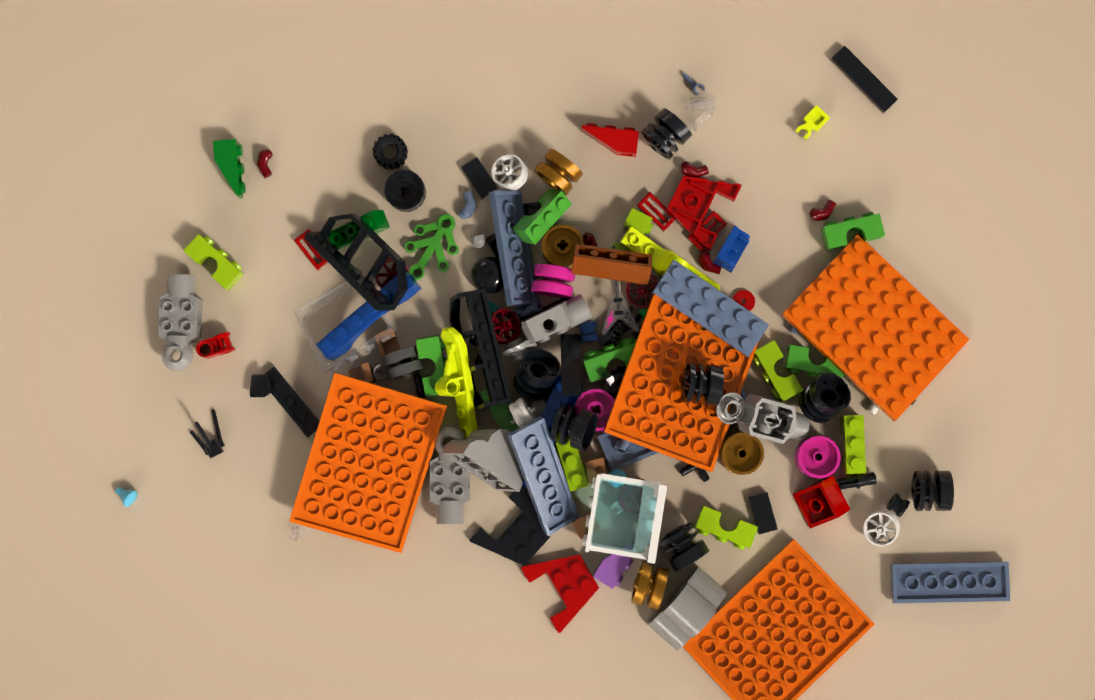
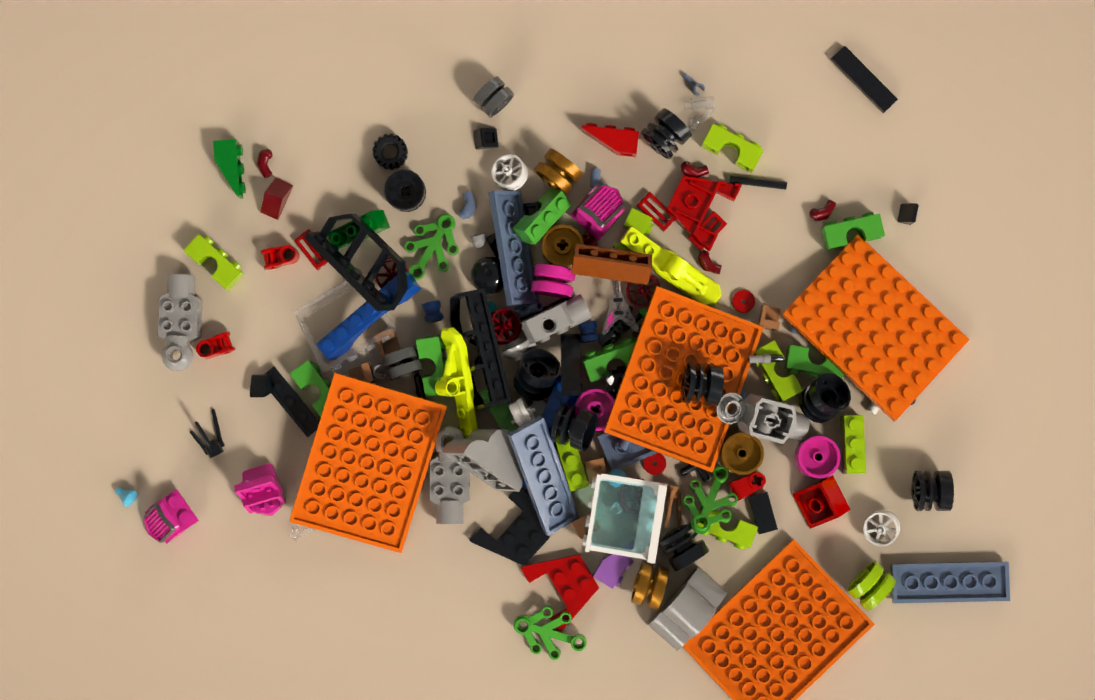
black tile [461,157,498,199] -> none
sand blue plate [652,260,769,357] -> none
blue hinge [713,226,750,273] -> none
neon yellow plate [795,105,830,141] -> none
black axle [837,472,877,490] -> none
black wheel [886,493,910,517] -> none
none -> dark pink piece [143,489,199,544]
none -> dark pink piece [234,463,286,516]
none -> dark red slope [260,178,293,220]
none -> red piece [261,245,299,270]
none -> bright green arch [290,360,331,417]
none -> dark blue wheel [421,300,444,324]
none -> dark grey wheel [473,76,515,118]
none -> black slope [474,128,499,150]
none -> bright green plant [513,605,587,660]
none -> dark pink piece [570,185,626,240]
none -> sand blue arm [590,169,608,189]
none -> red wheel [643,453,666,475]
none -> medium nougat plant [664,485,682,528]
none -> bright green plant [683,466,738,534]
none -> lime arch [701,123,764,173]
none -> red piece [727,472,766,501]
none -> black bar [729,176,787,190]
none -> light grey piece [748,354,785,364]
none -> medium nougat panel [758,304,780,331]
none -> lime wheel [847,561,897,611]
none -> black slope [897,203,919,225]

